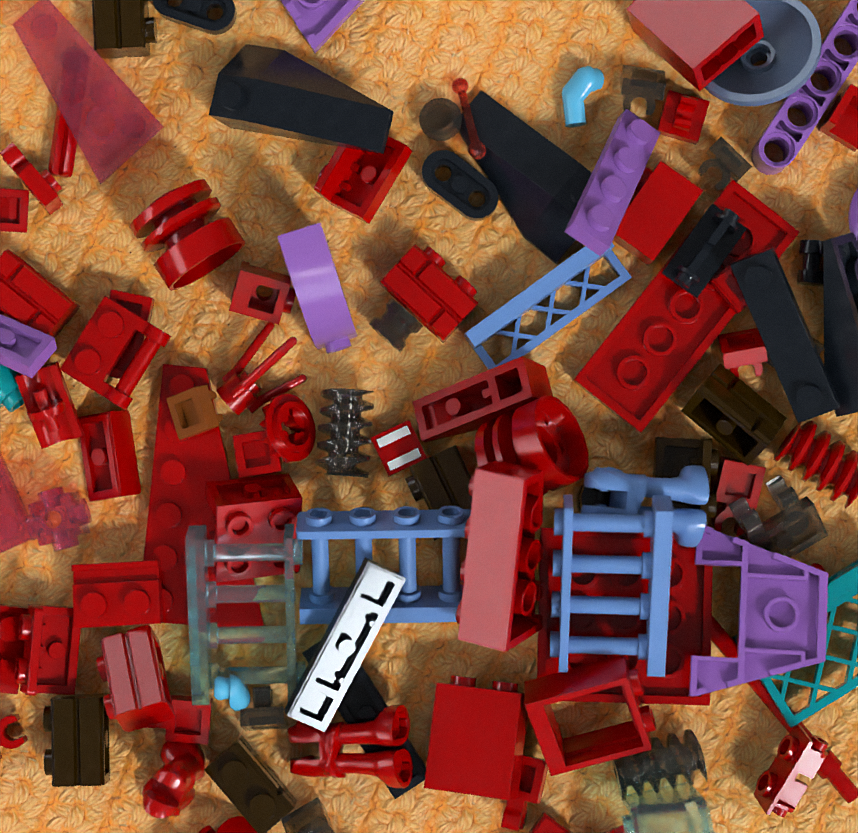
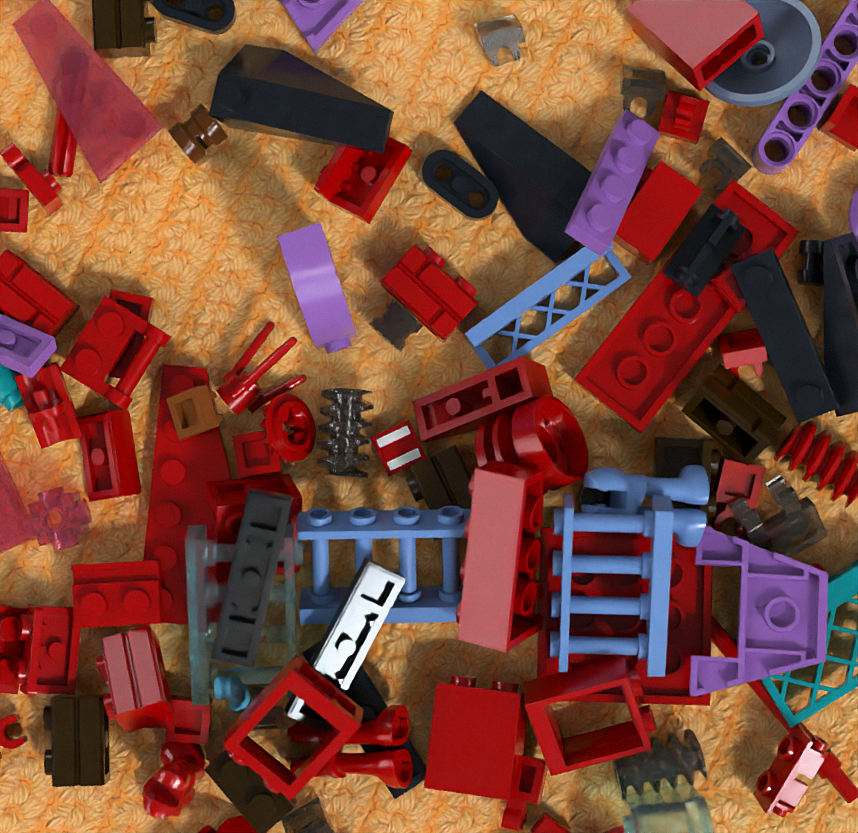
red wheel [129,179,246,291] -> none
red brick [229,261,296,325] -> none
clear smoke plate [419,98,462,141] -> none
clear red hinge [452,77,486,160] -> none
medium azure arm [562,66,604,127] -> none
none -> reddish brown wheel [168,104,228,164]
none -> black plate [211,486,293,668]
none -> red window [223,654,363,800]
none -> clear smoke tile [474,14,525,66]

